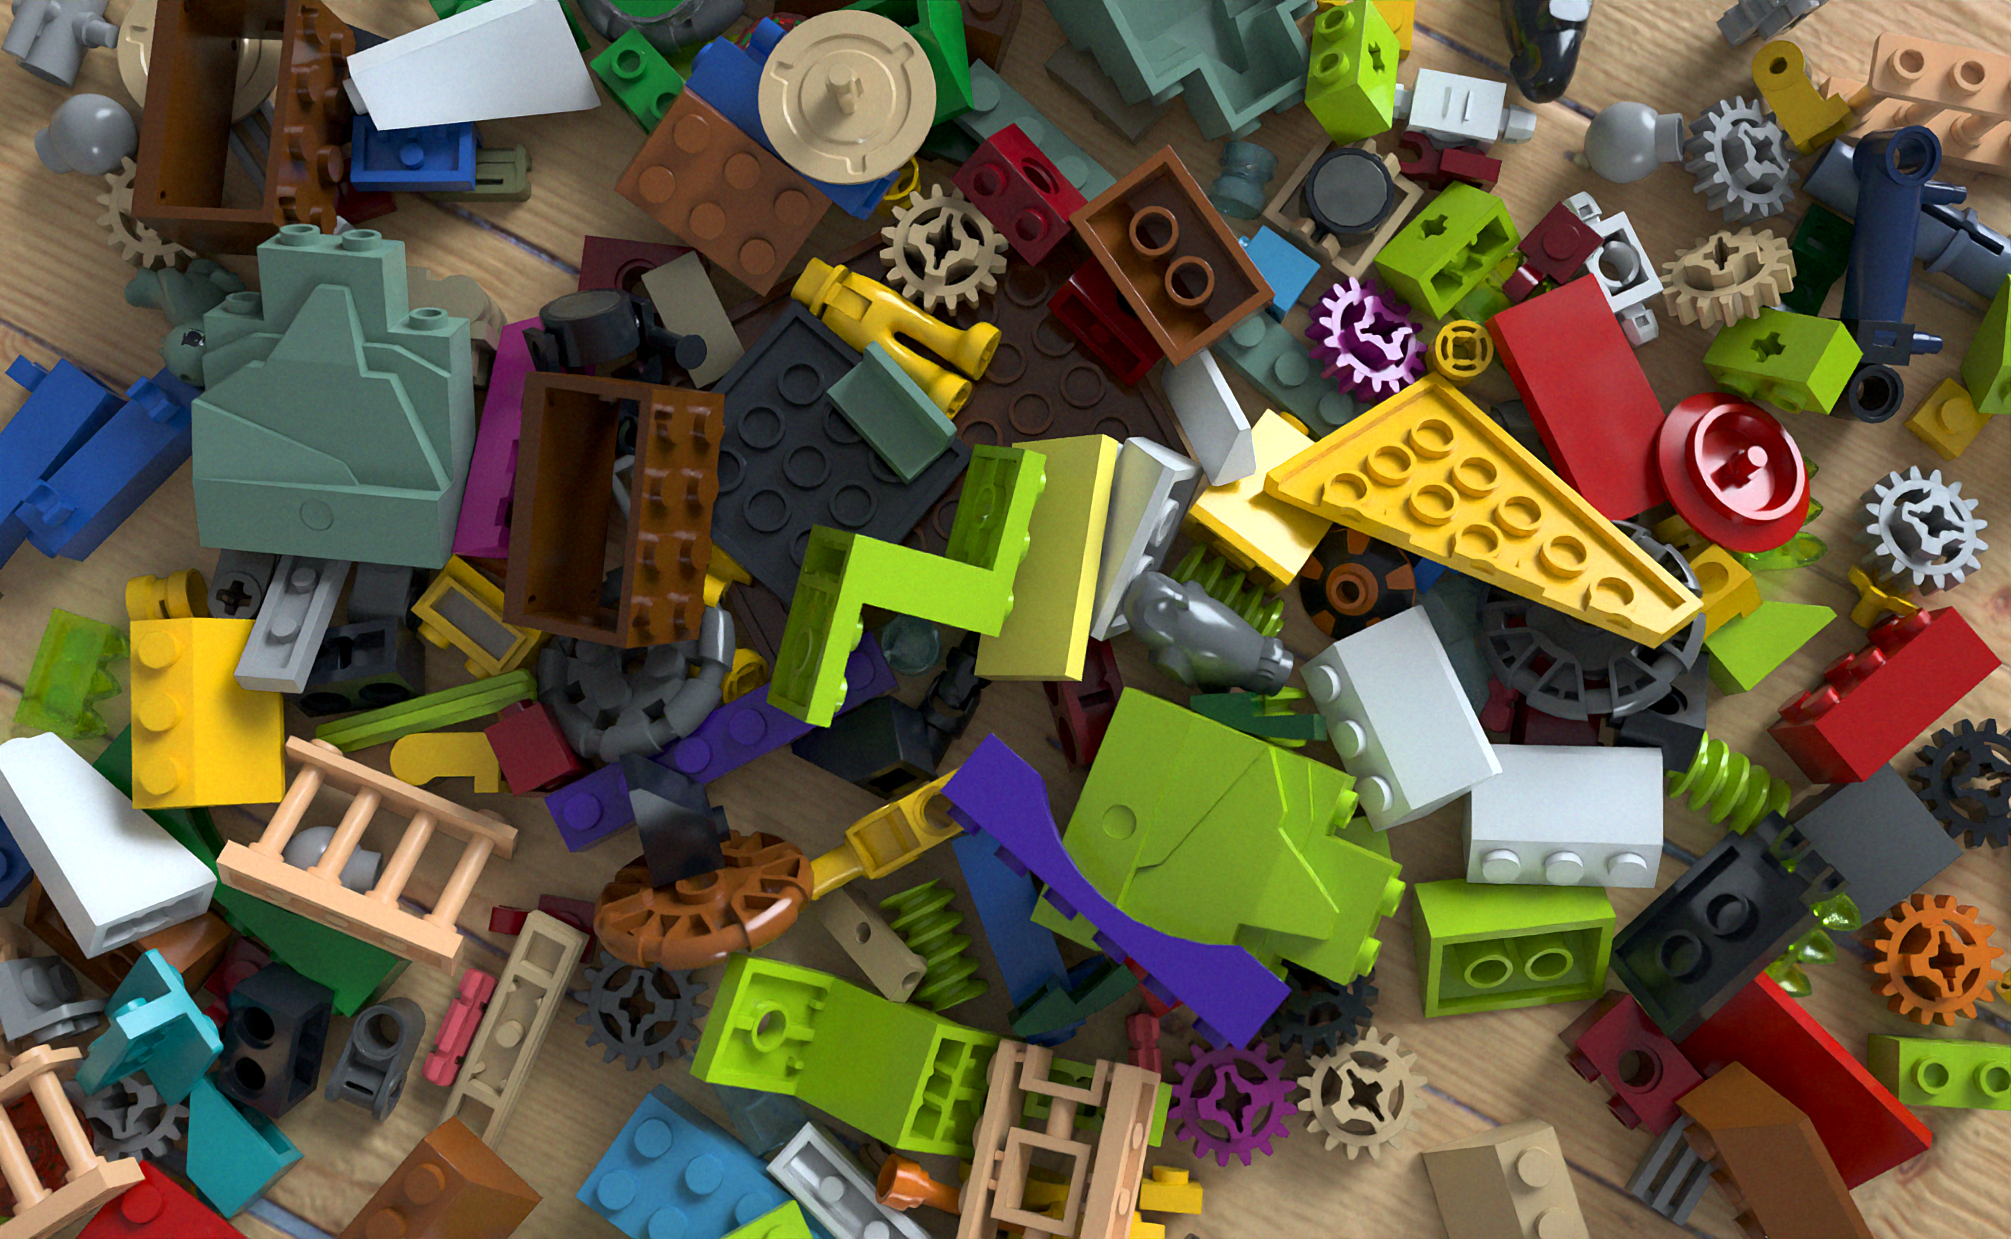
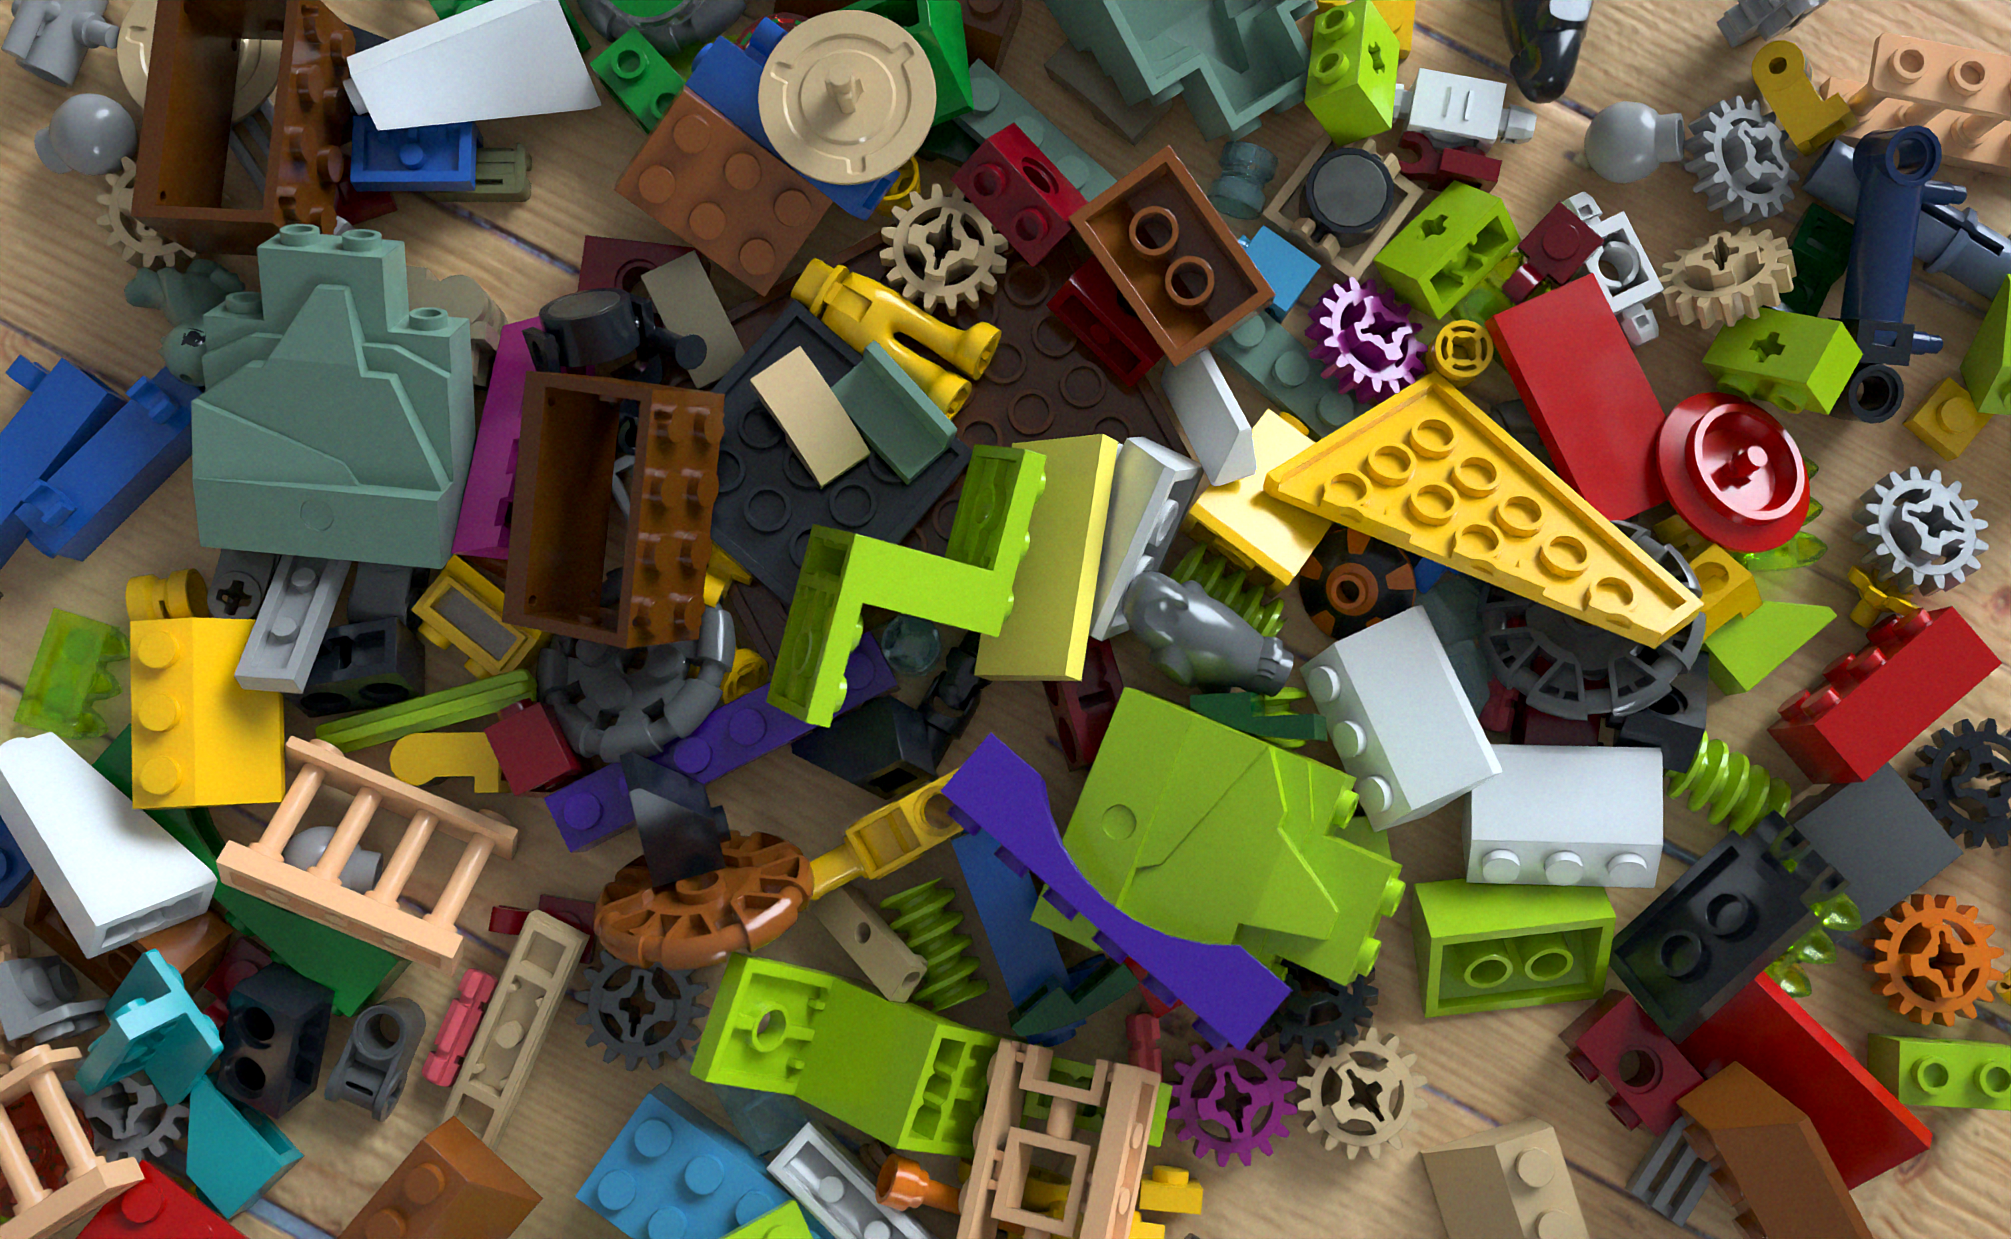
none -> tan slope [750,346,870,489]

